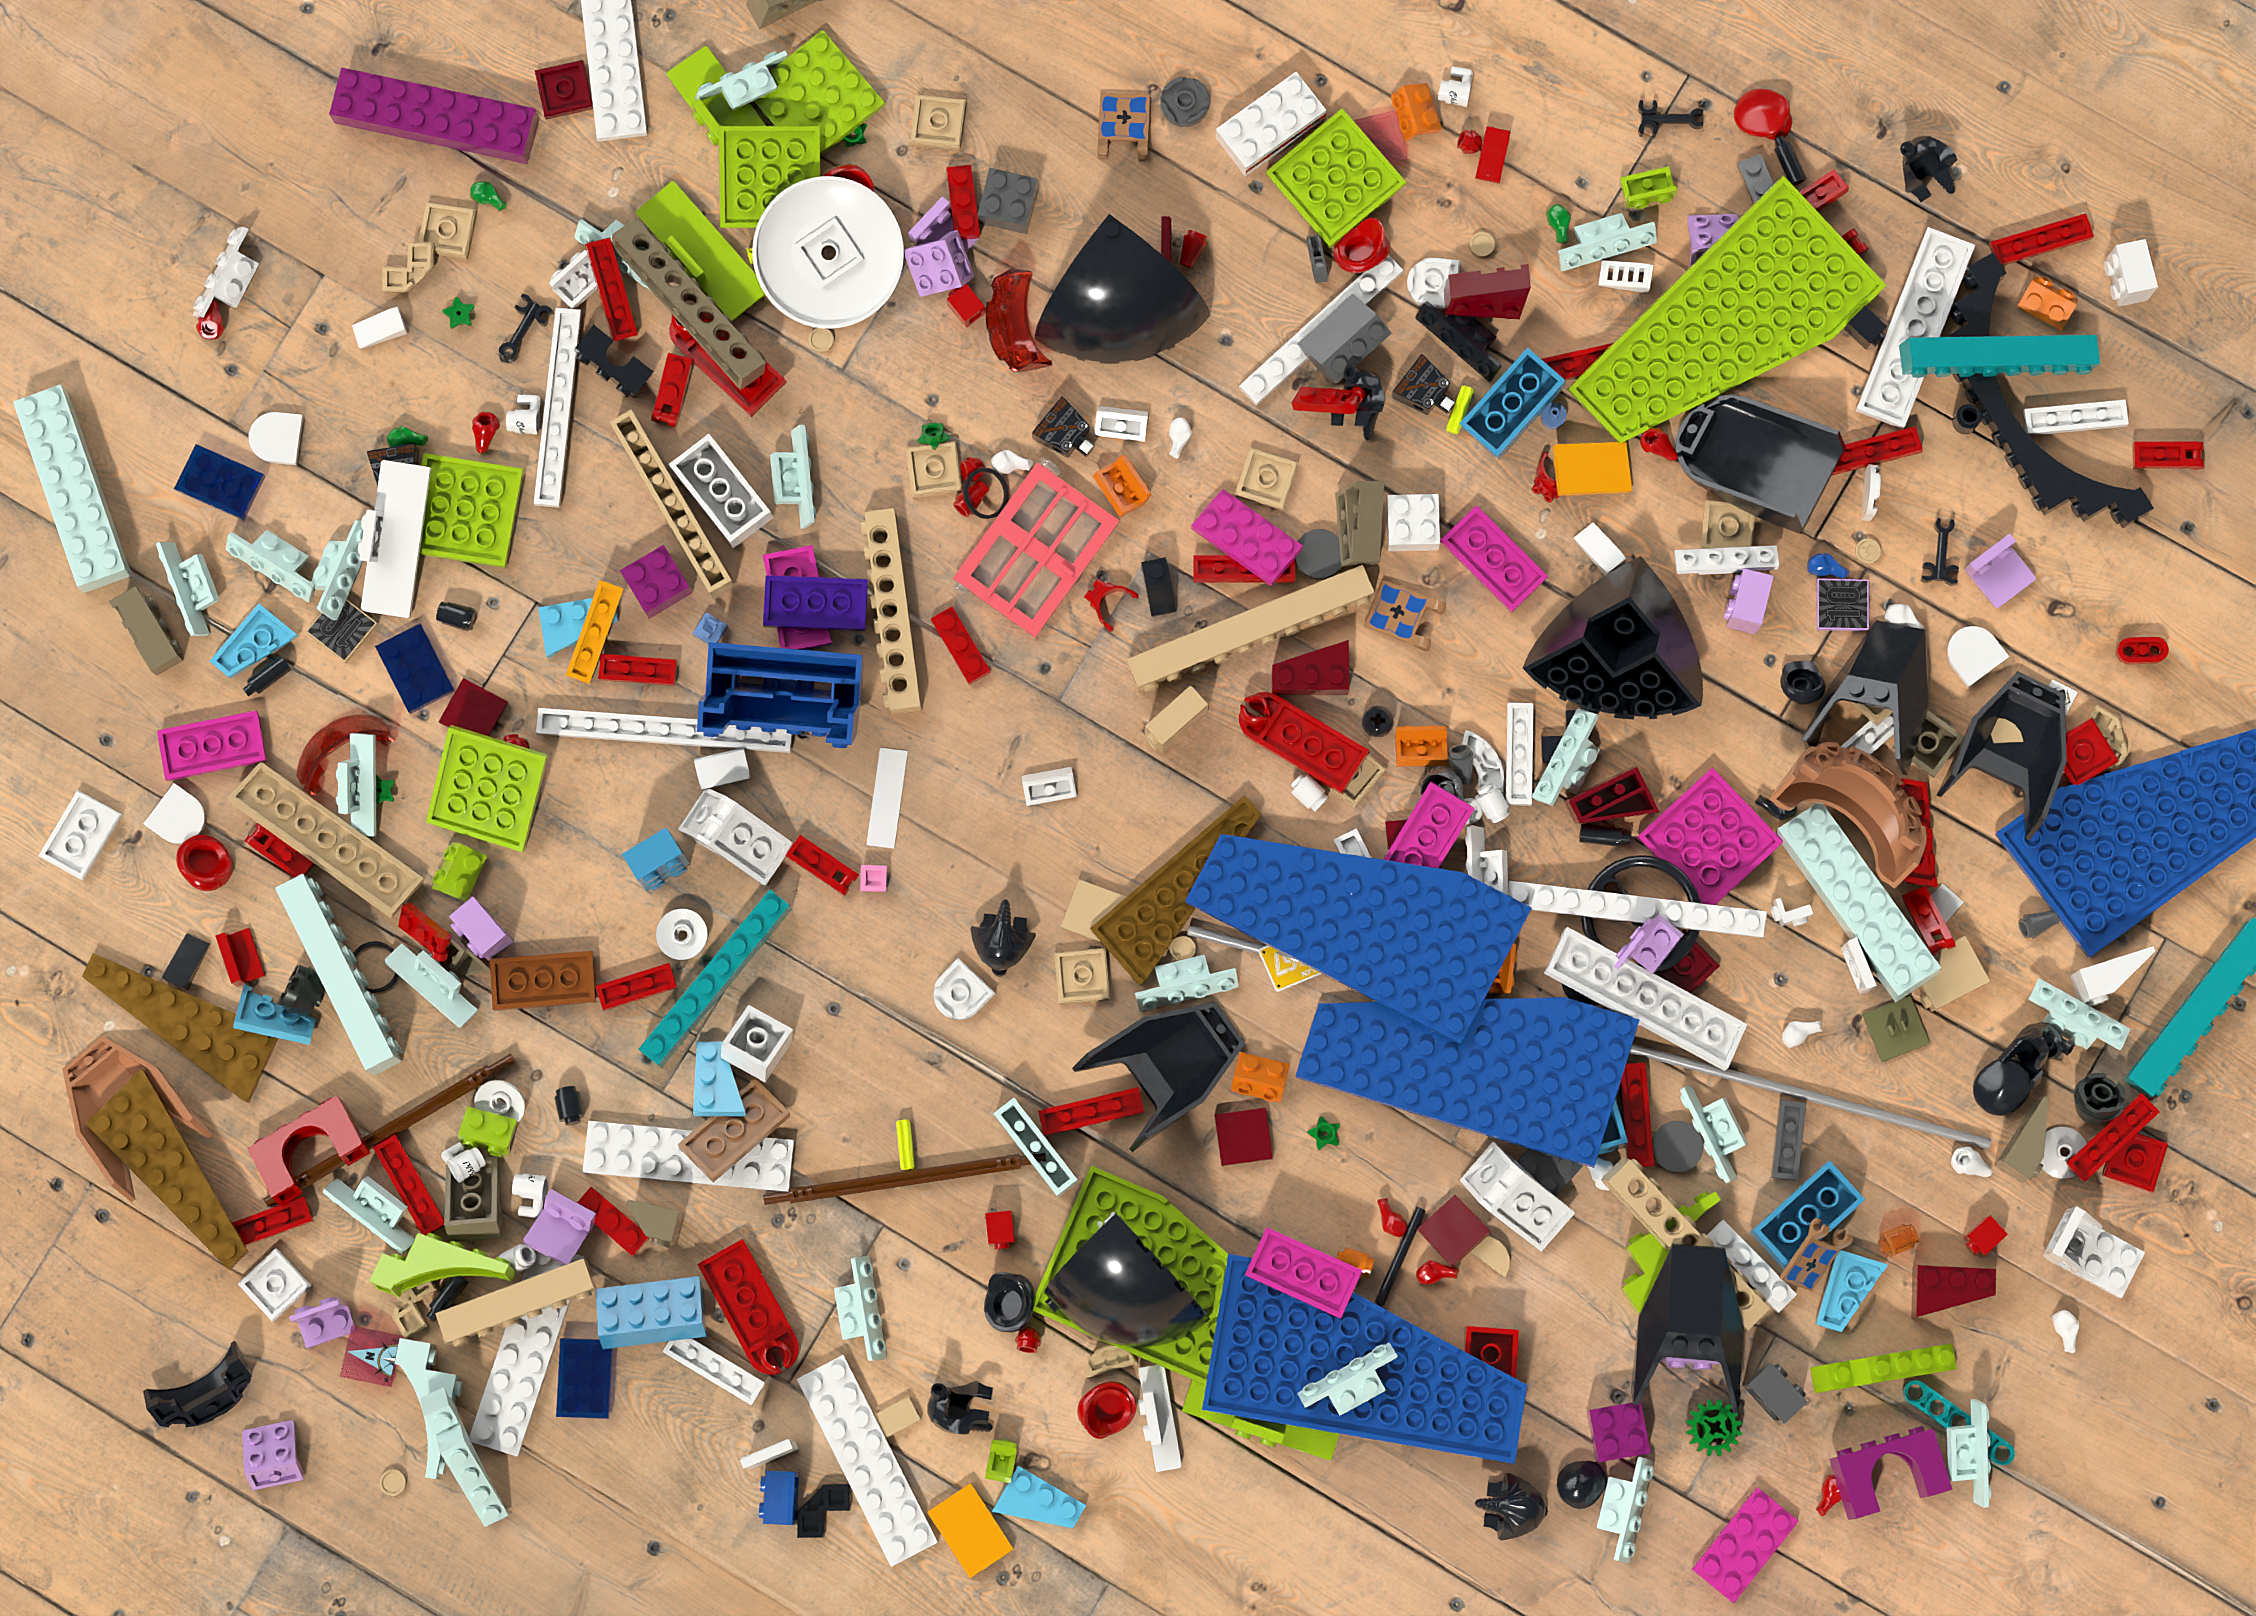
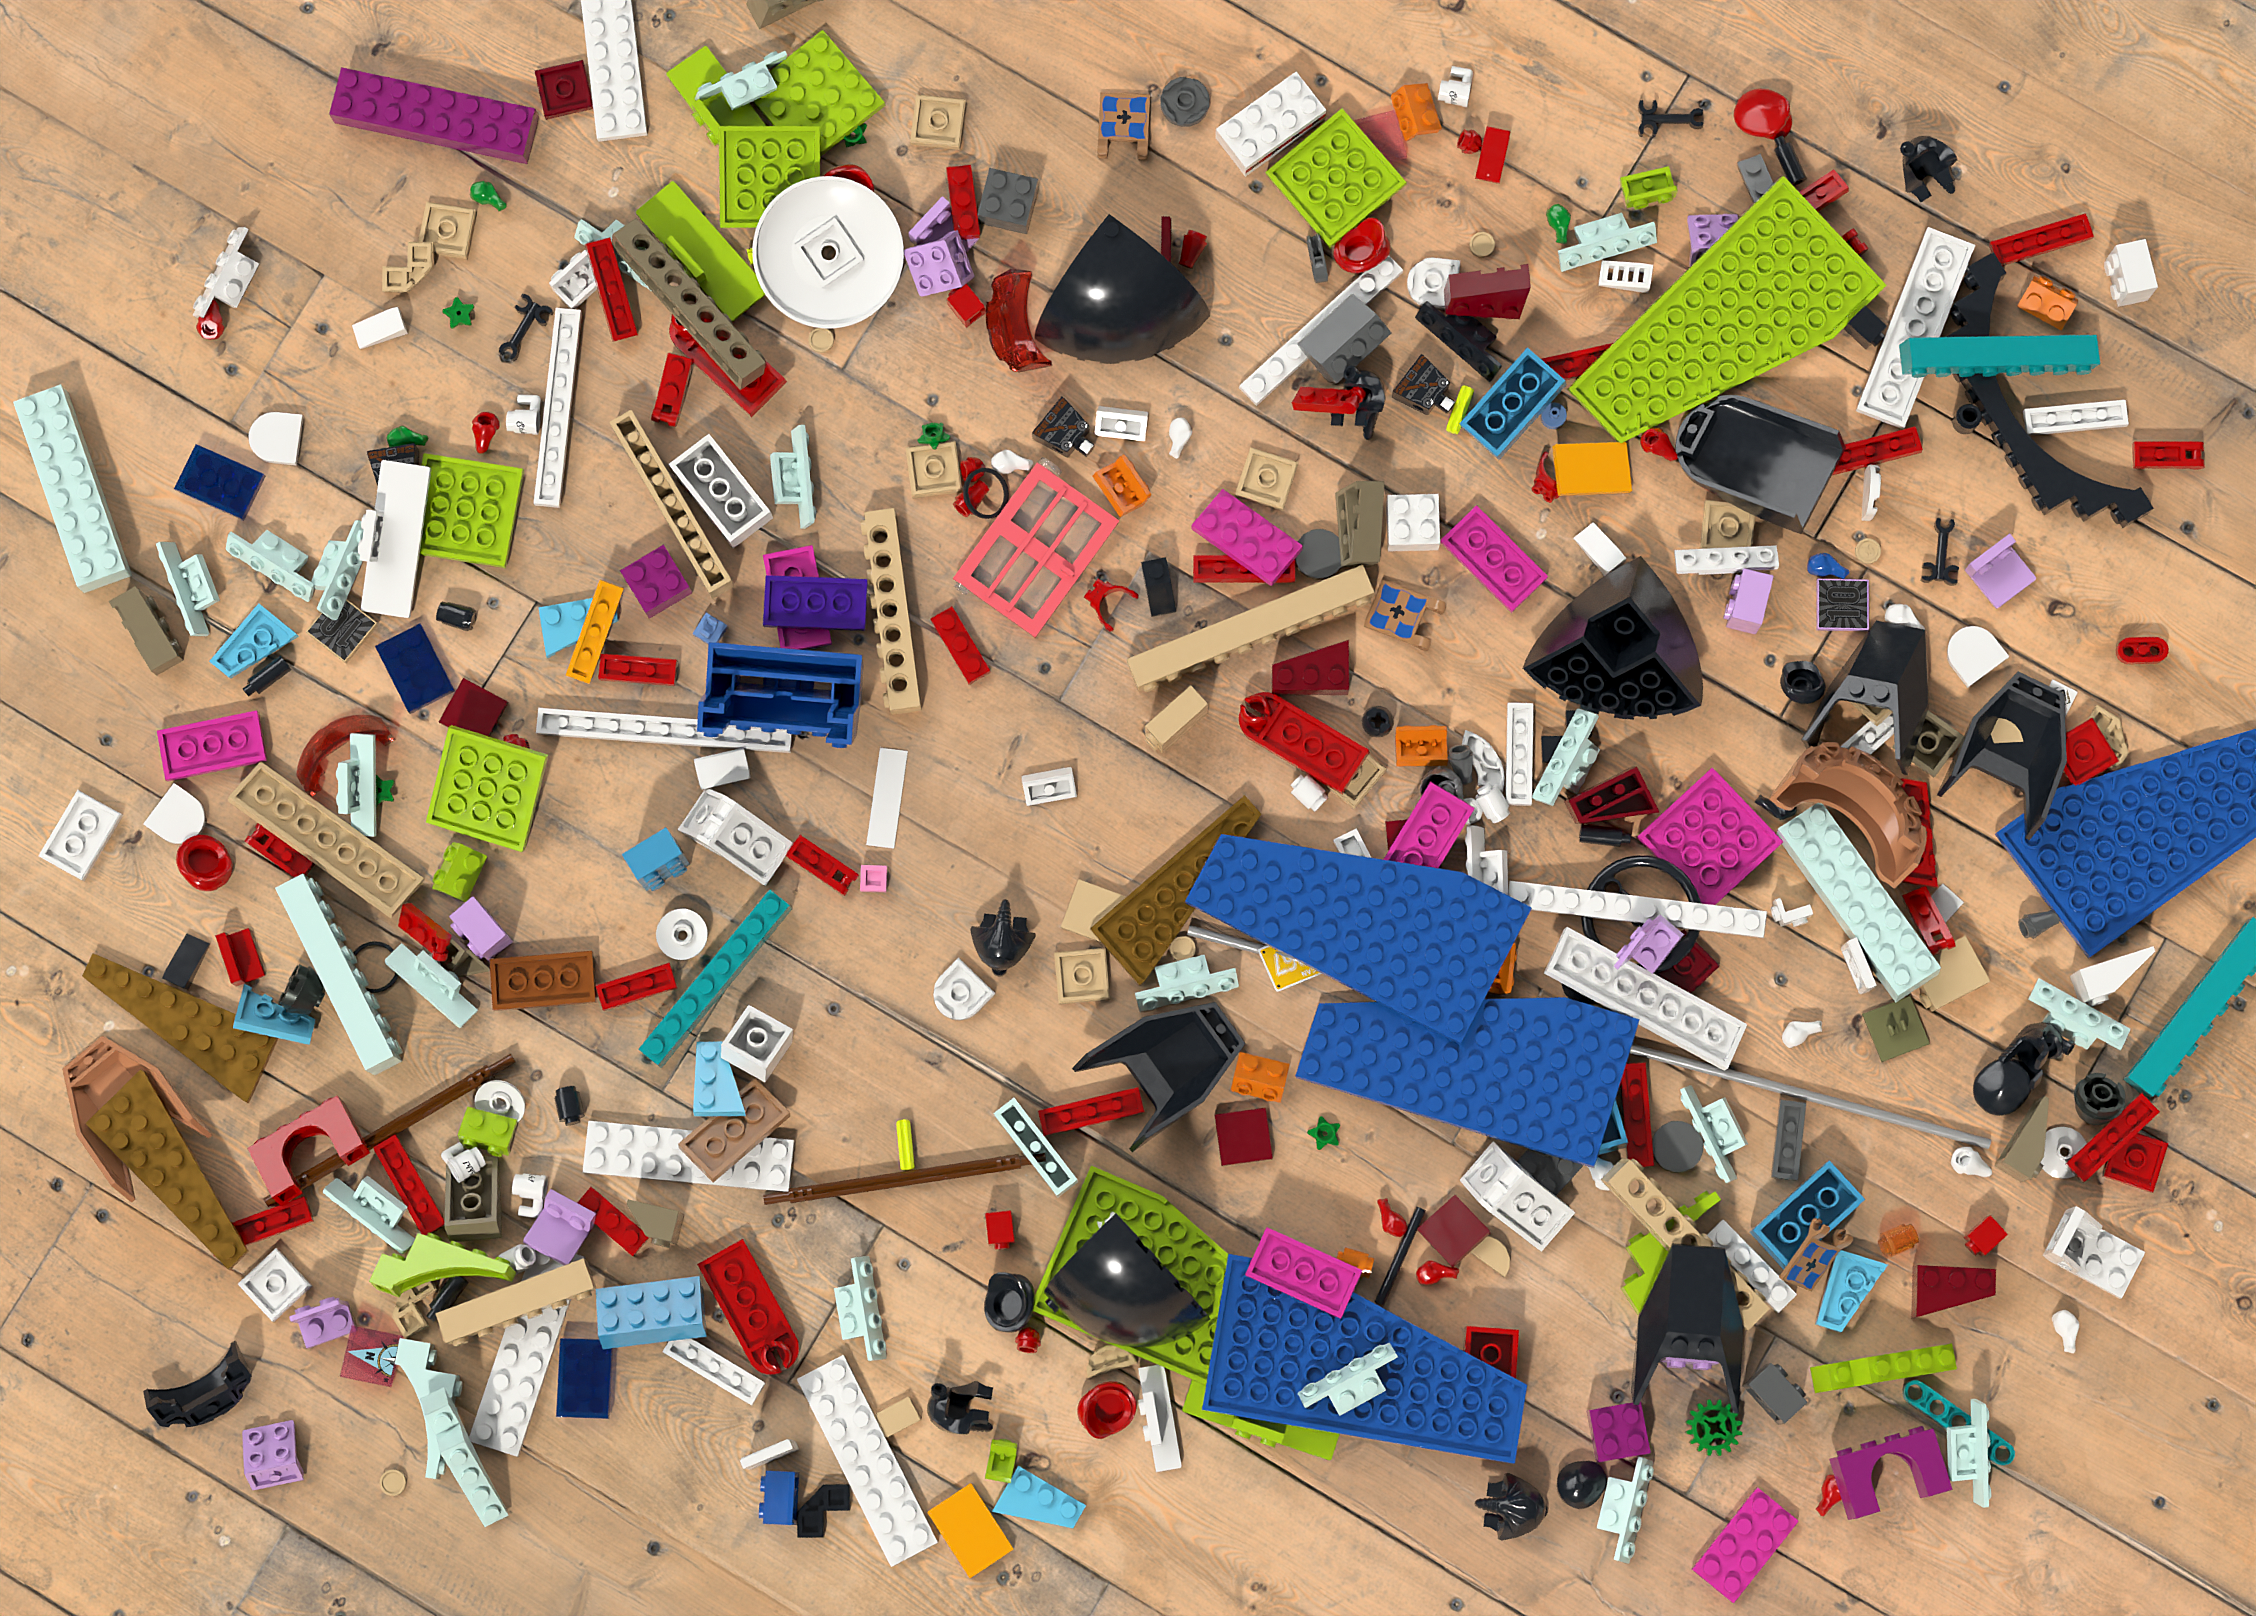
black arch [574,324,654,398] -> none

